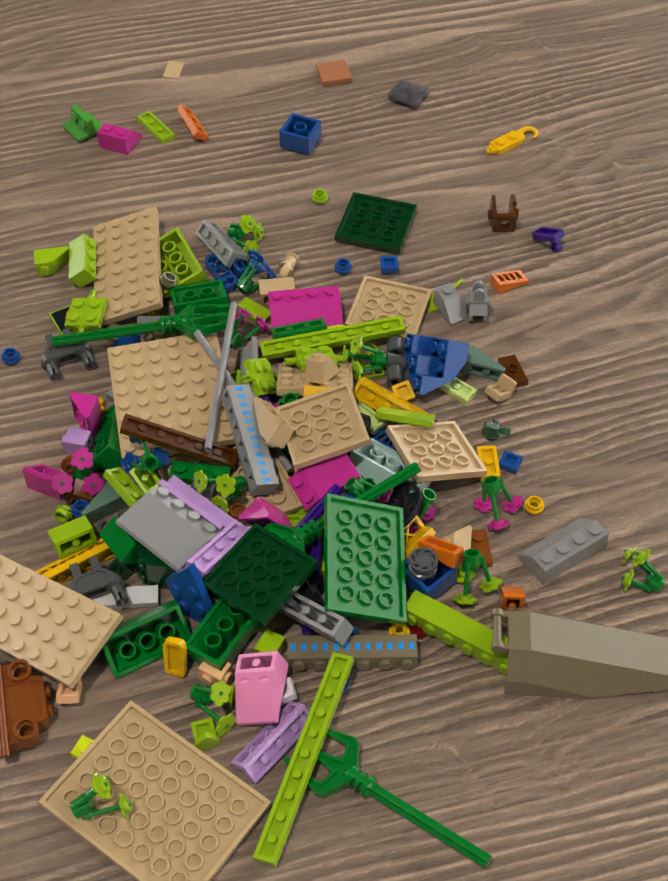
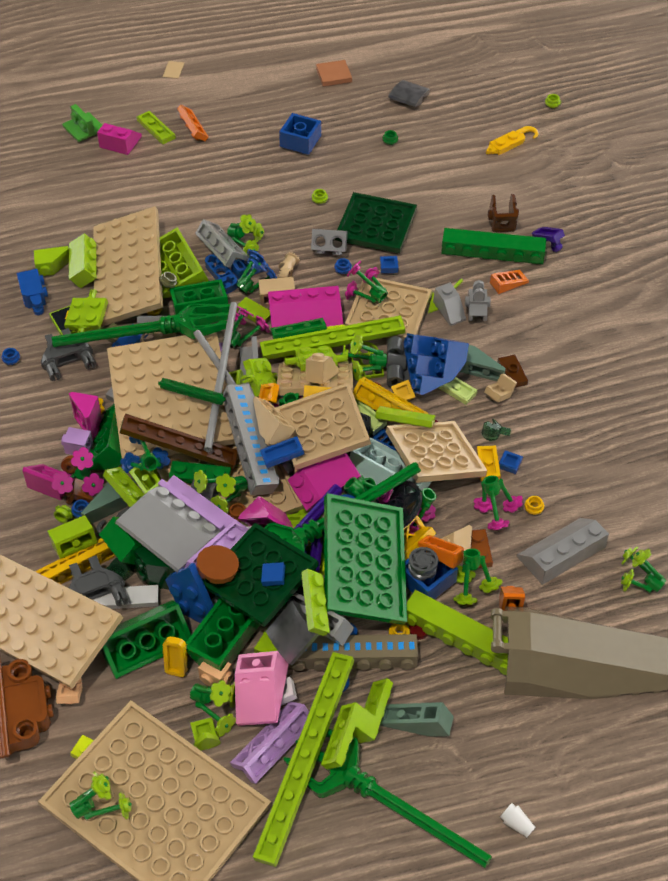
none -> blue hinge [17,269,48,315]
none -> green axle [158,378,226,405]
none -> dark orange tile [196,545,239,584]
none -> light orange plate [259,383,280,404]
none -> blue tile [260,436,304,468]
none -> blue tile [261,562,285,586]
none -> flat silver slope [266,601,319,665]
none -> lime plate [301,569,330,636]
none -> light grey brick [311,229,348,255]
none -> lime bracket [321,678,393,770]
none -> plant [345,261,388,304]
none -> sand green slope [380,702,454,736]
none -> green plate [382,130,398,145]
none -> green brick [441,228,546,264]
none -> white cone [500,803,535,838]
none -> lime plate [545,94,561,108]

